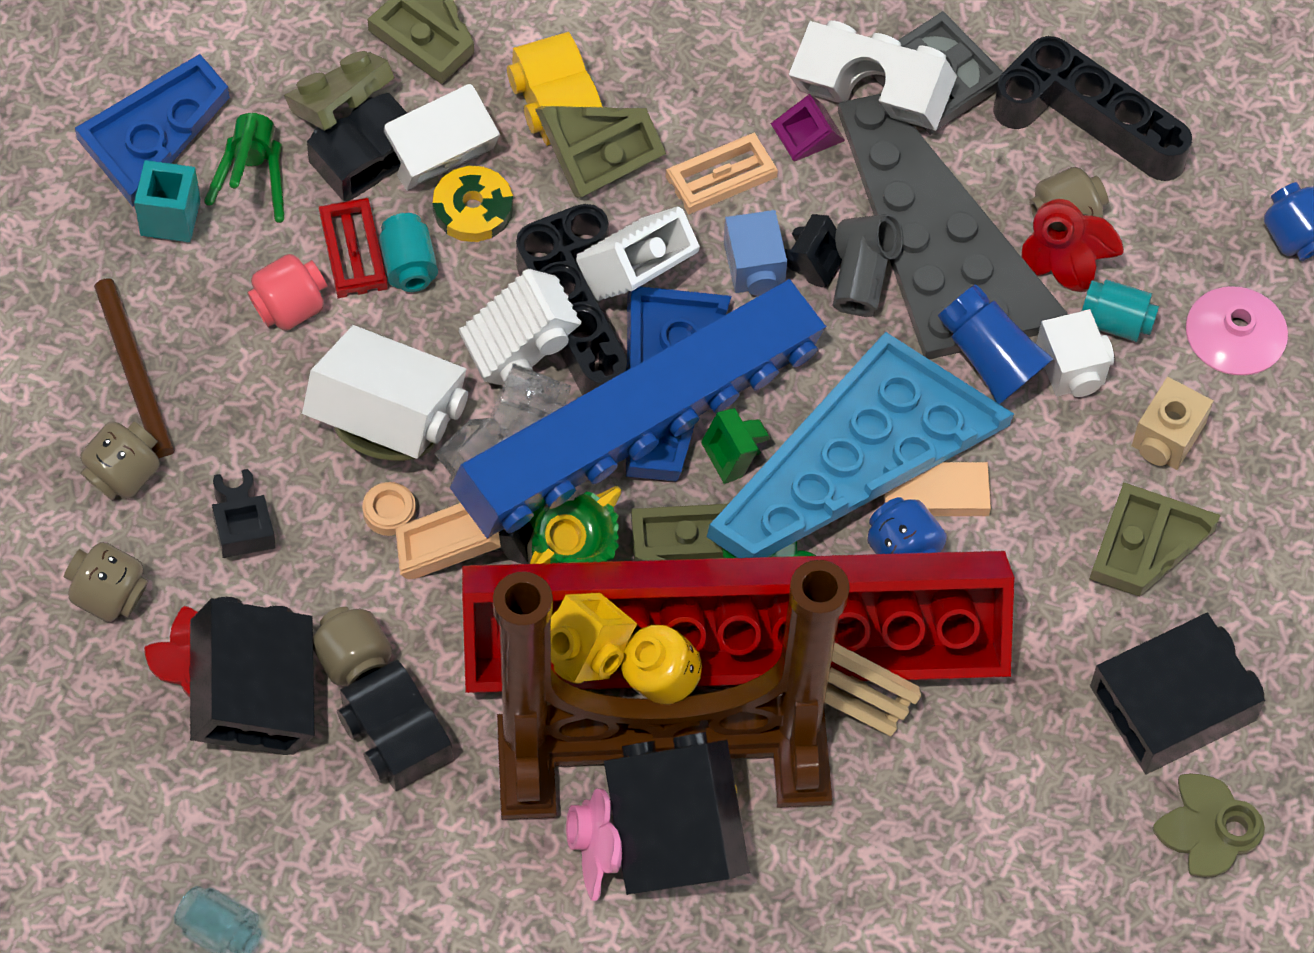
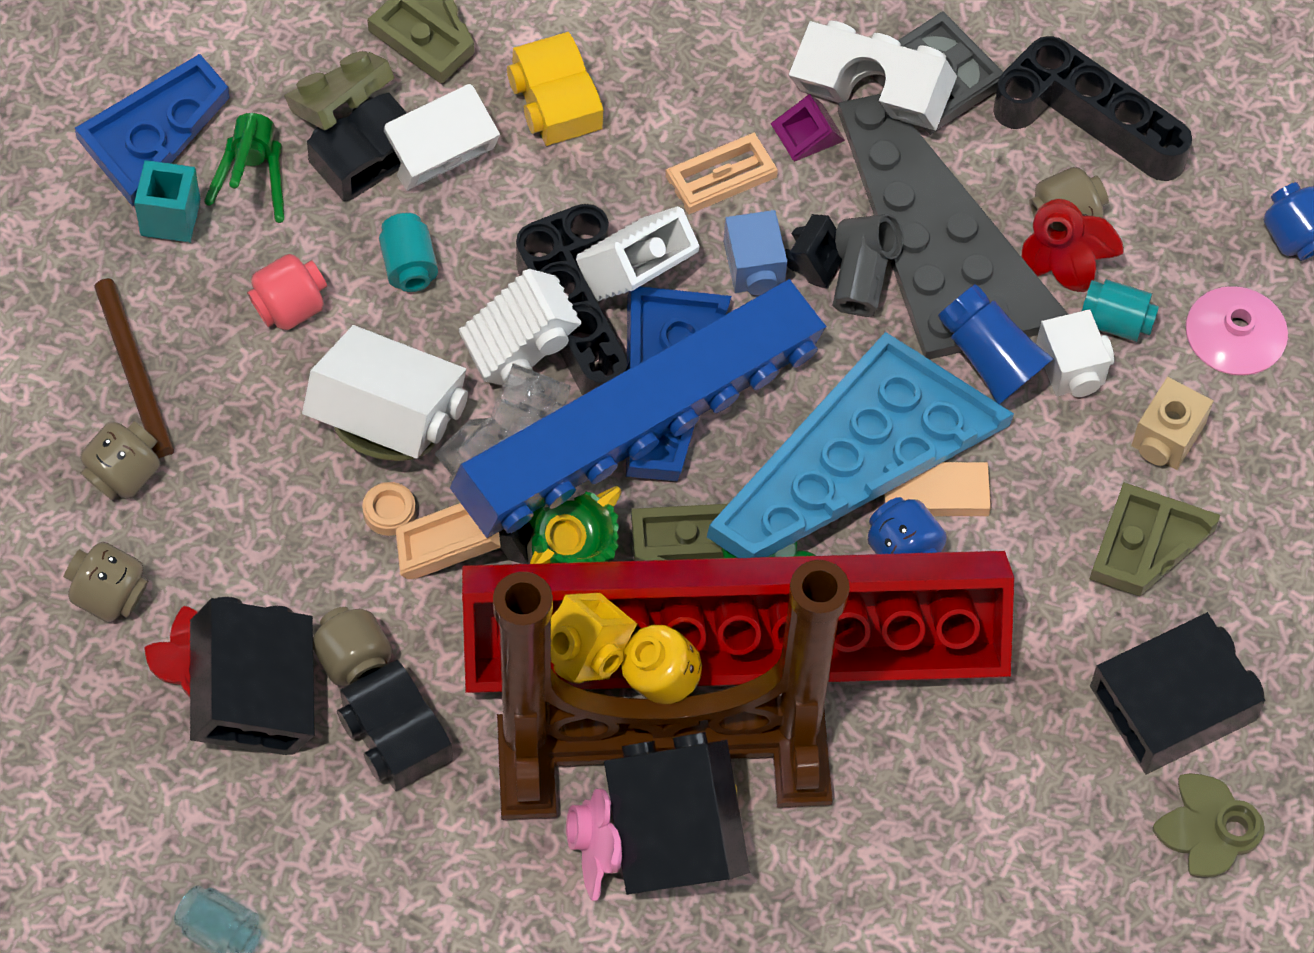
black plate [212,469,276,558] -> none
red tile [318,198,388,299] -> none
yellow piece [432,166,513,242] -> none
olive wing [535,106,666,197] -> none
green tile [701,408,770,484] -> none
tan tile [825,643,921,736] -> none

